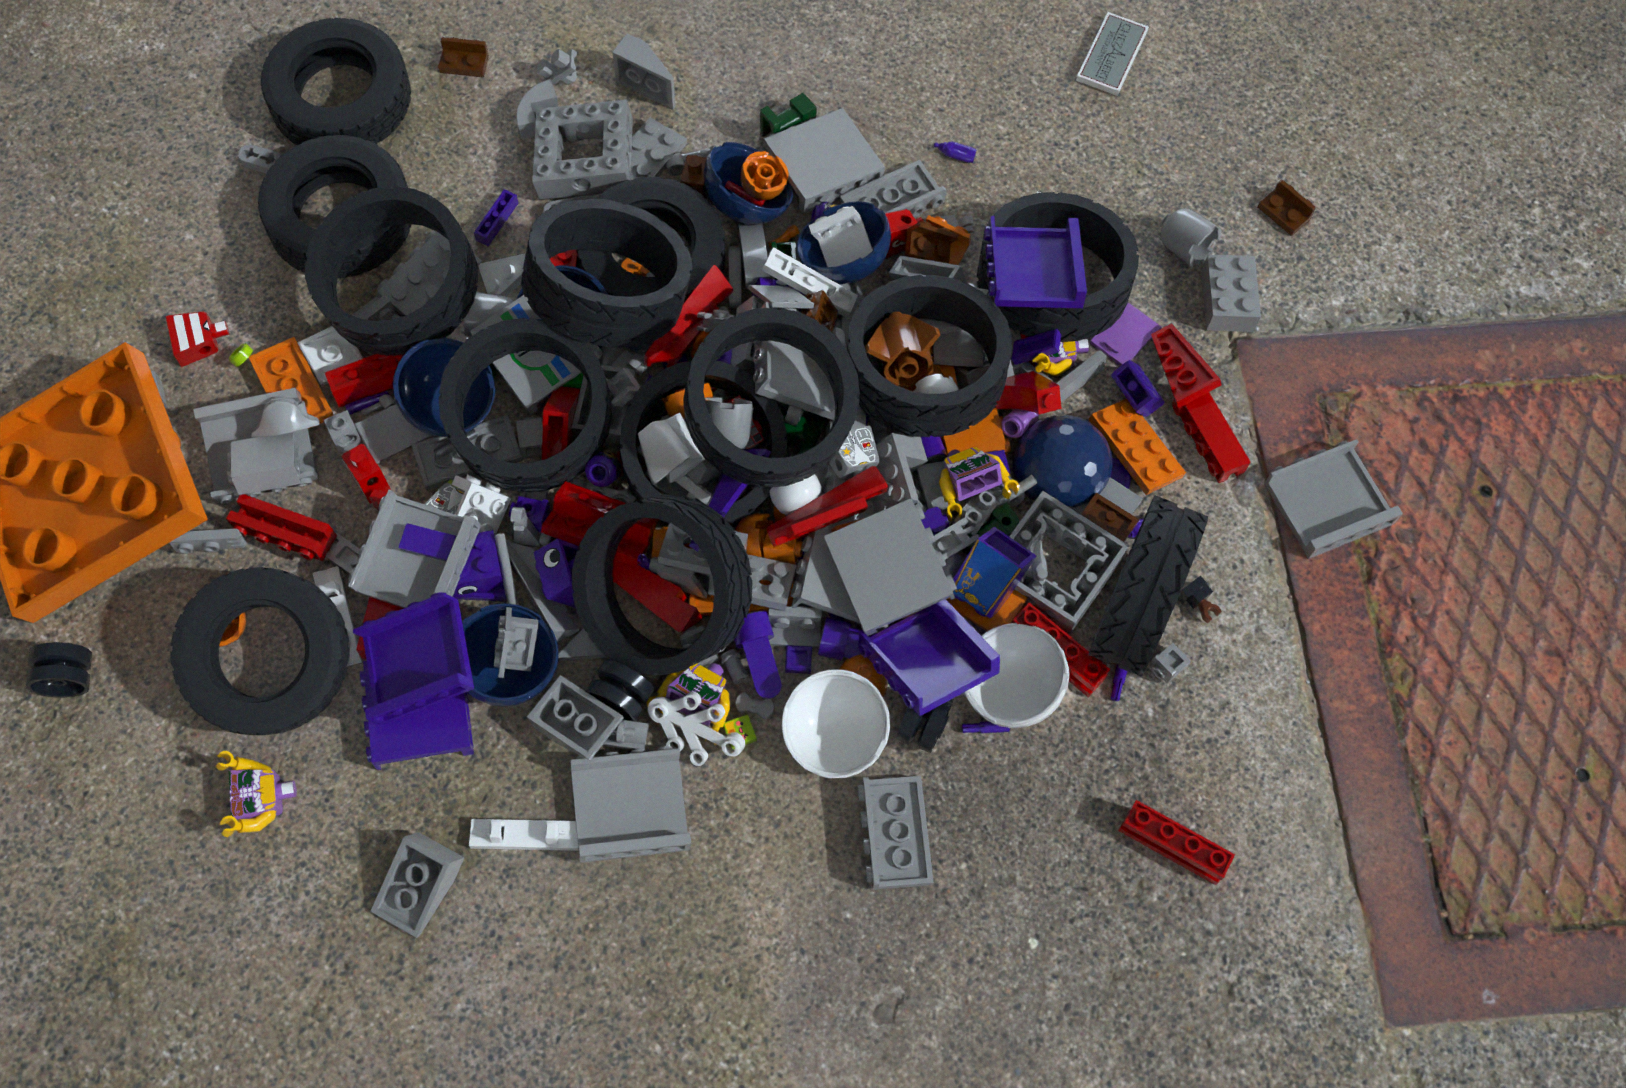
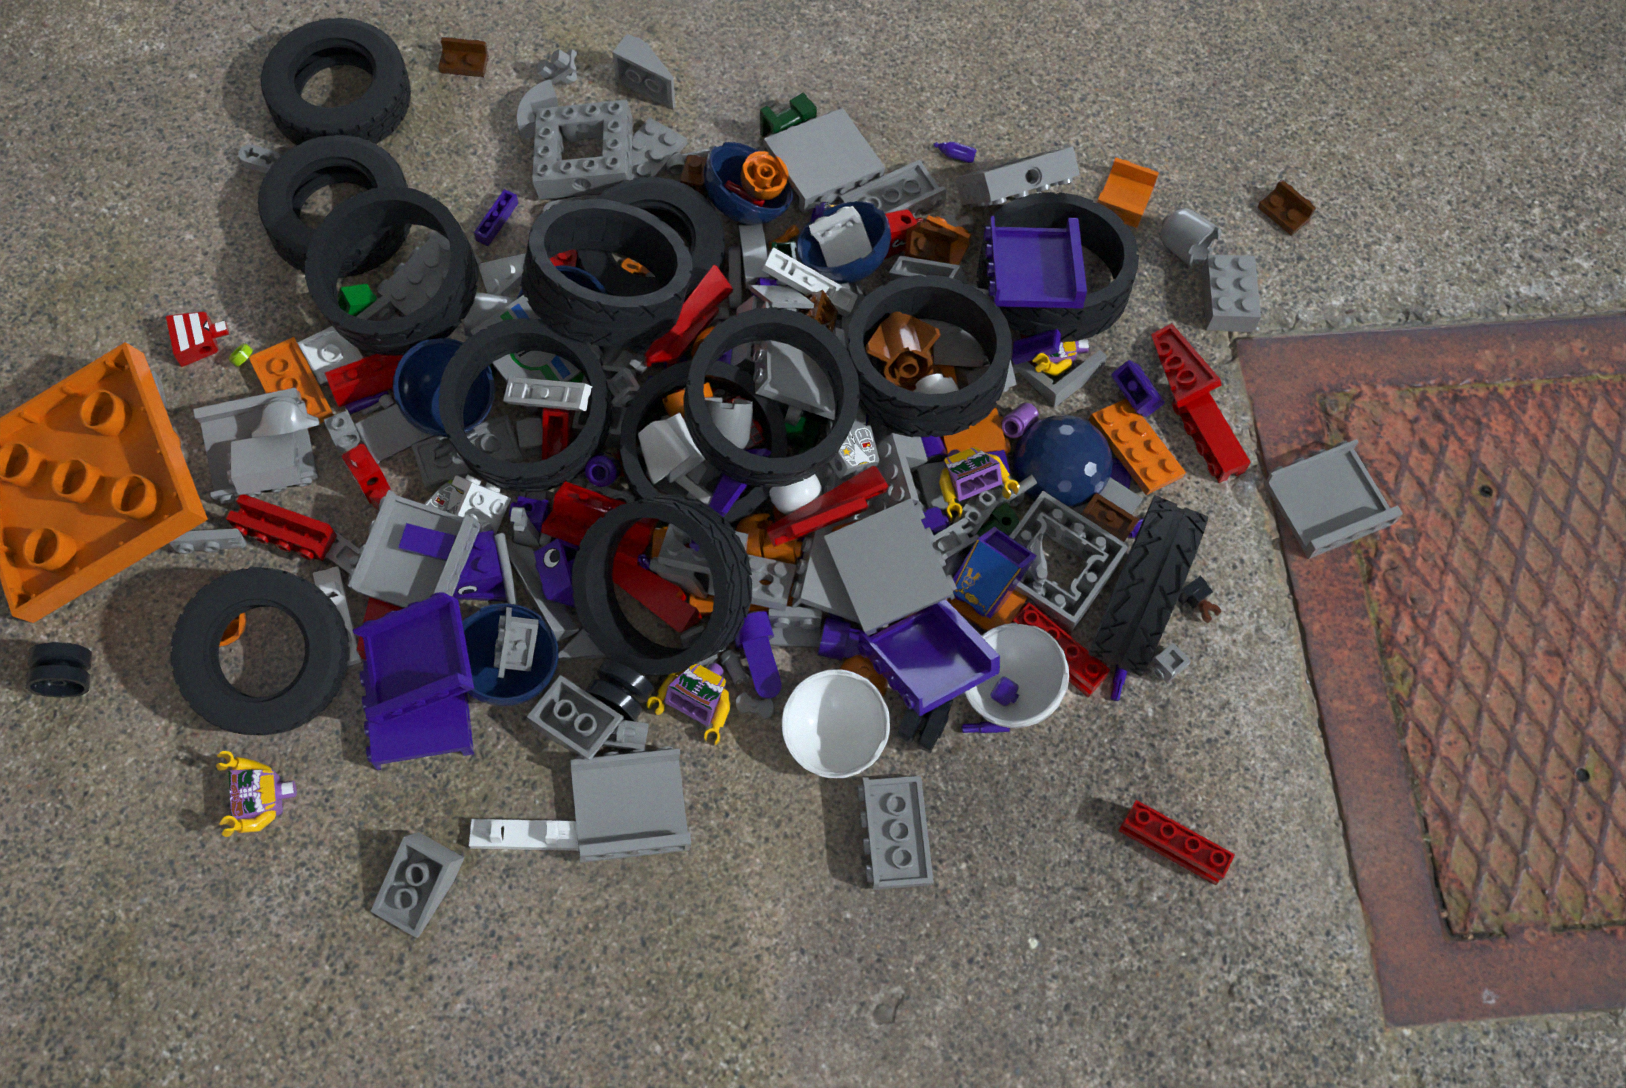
white plant [648,692,745,766] -> none
light grey plate [697,310,735,332] -> none
lime tile [723,714,757,749] -> none
dark purple tile [785,645,812,674] -> none
red arch [995,371,1062,415] -> none
light grey tile [1076,12,1149,96] -> none
medium lavender container [1090,303,1162,366] -> none
none -> green brick [337,284,377,317]
none -> white hinge [503,377,592,411]
none -> light grey brick [955,147,1080,208]
none -> dark purple piece [990,676,1019,706]
none -> orange panel [1097,157,1159,228]

